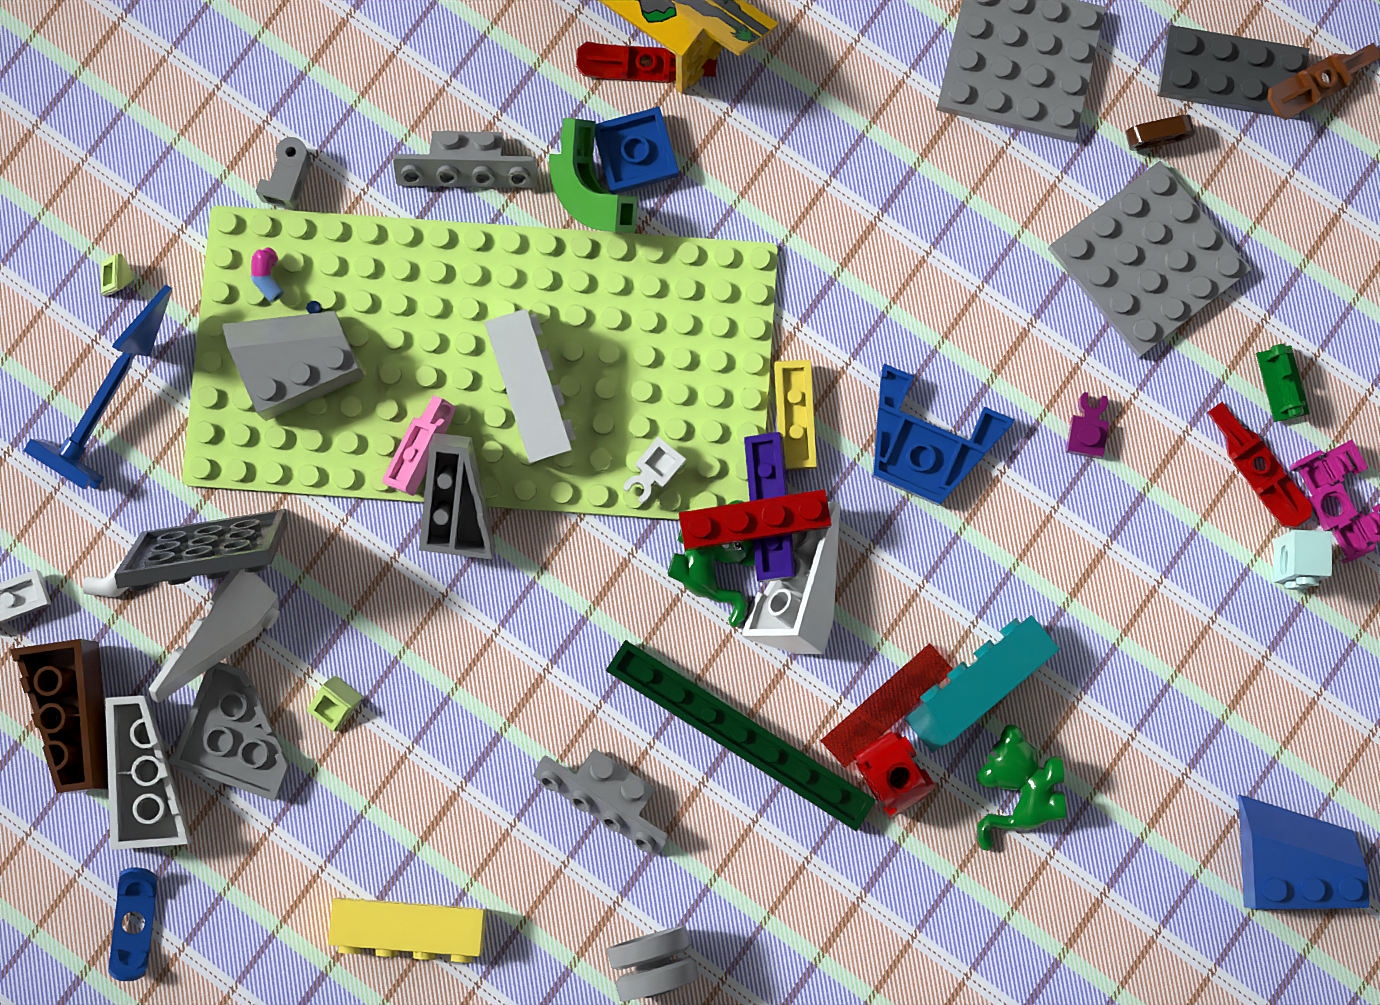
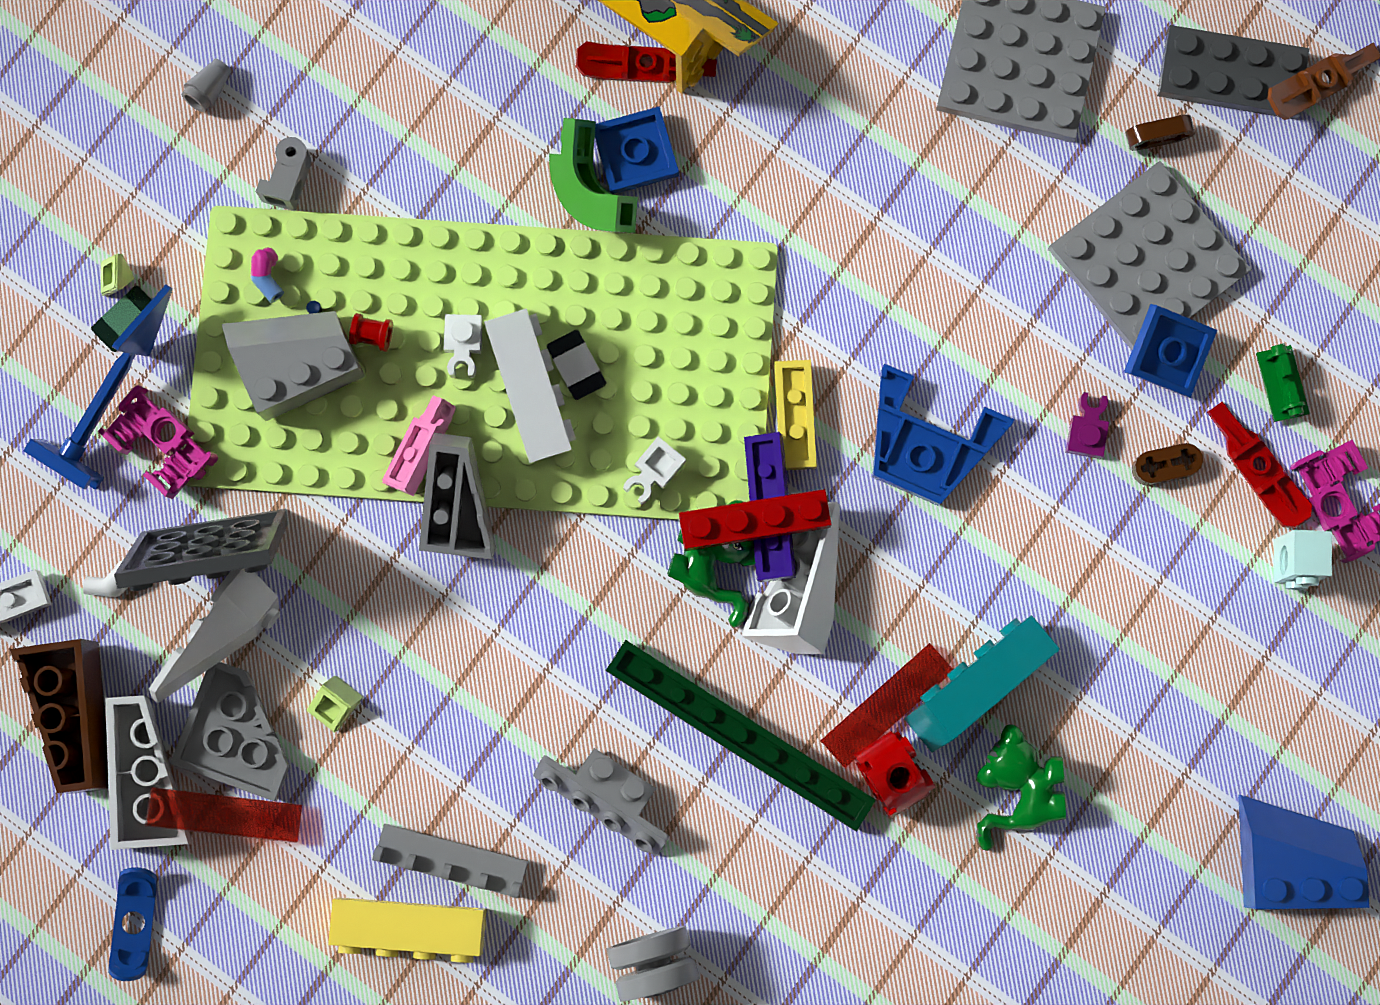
light grey bracket [393,130,538,188] -> none
none -> clear green sticker [91,286,152,352]
none -> dark pink piece [97,385,218,499]
none -> clear red tile [145,787,302,843]
none -> light grey cone [181,58,231,112]
none -> red bush [349,313,393,352]
none -> light grey hinge [372,824,529,898]
none -> white plate [444,314,483,378]
none -> sticker [547,330,606,400]
none -> blue plate [1124,304,1217,398]
none -> reddish brown beam [1132,443,1203,486]

